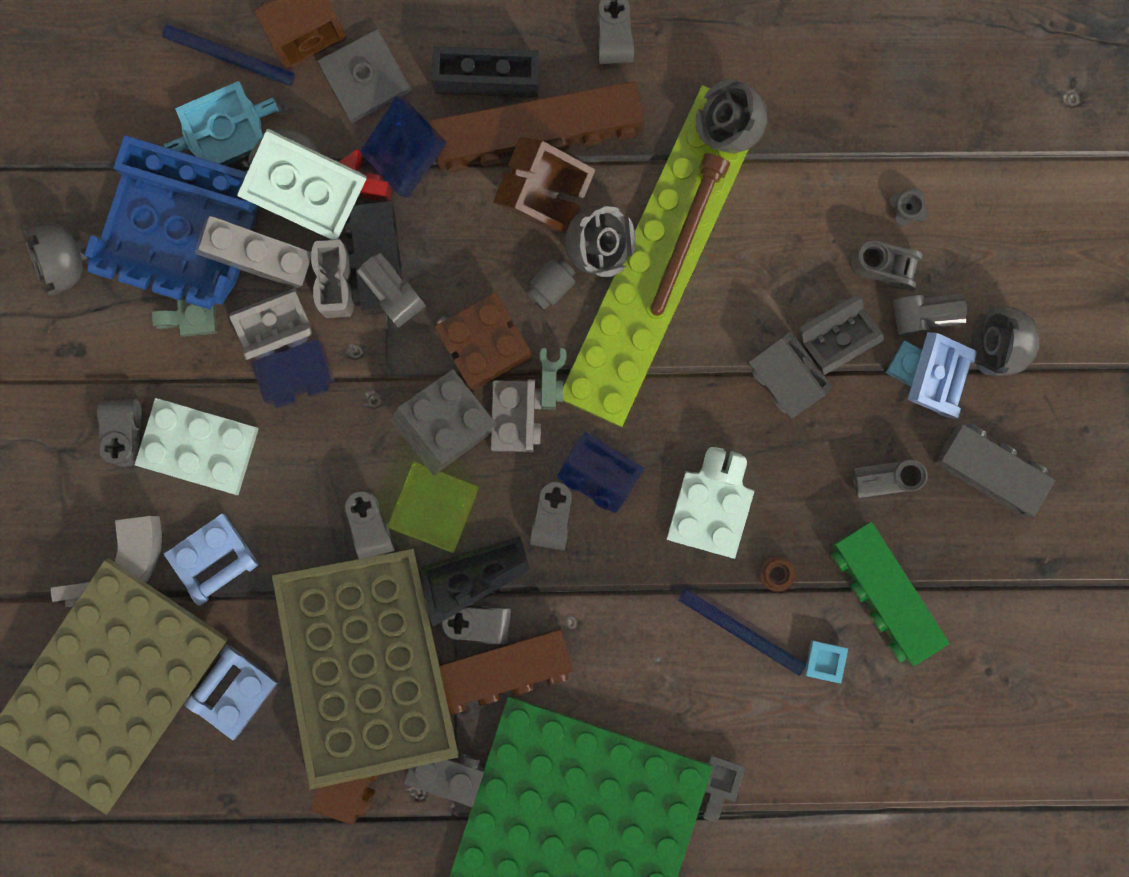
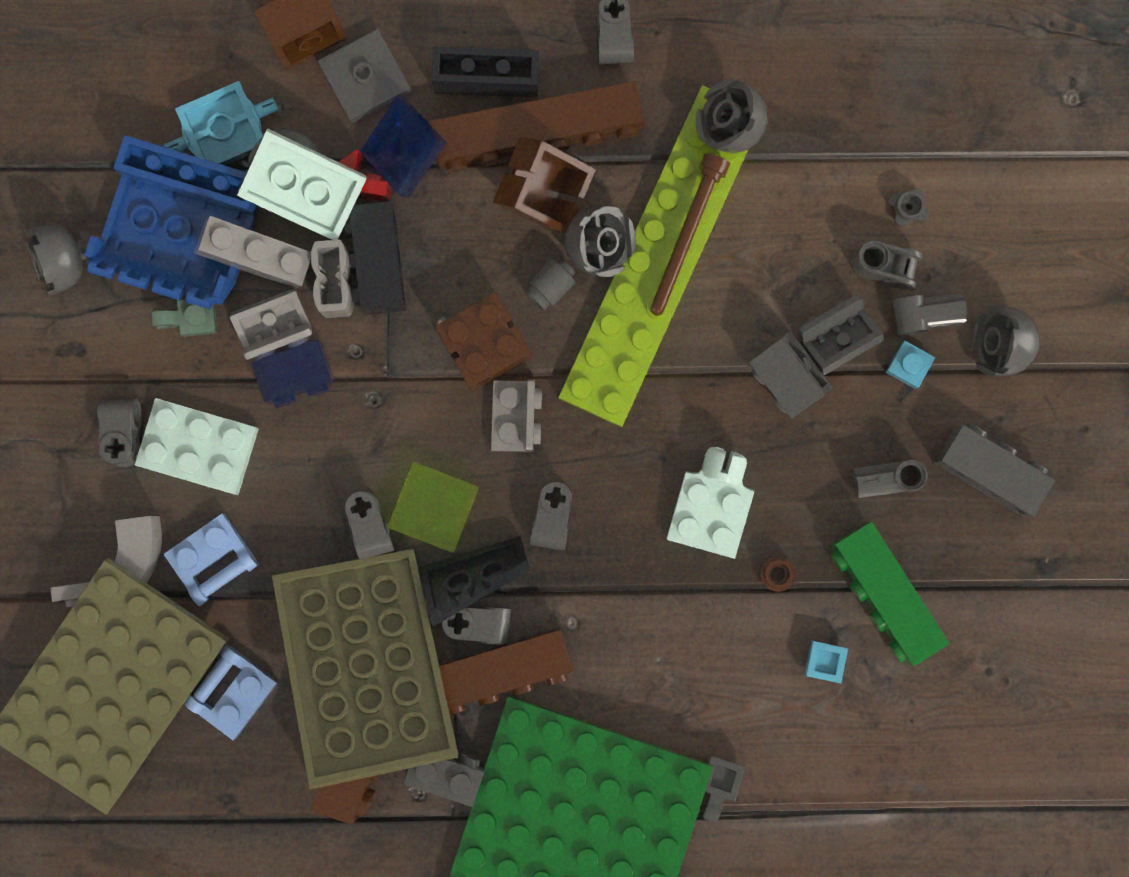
clear blue bar [162,24,295,86] -> none
dark grey piece [356,253,426,328] -> none
dark grey brick [390,369,497,476] -> none
sand green plate [540,348,567,410] -> none
clear blue bracket [557,431,645,513] -> none
clear blue bar [678,589,806,676] -> none
light blue plate [908,332,977,419] -> none

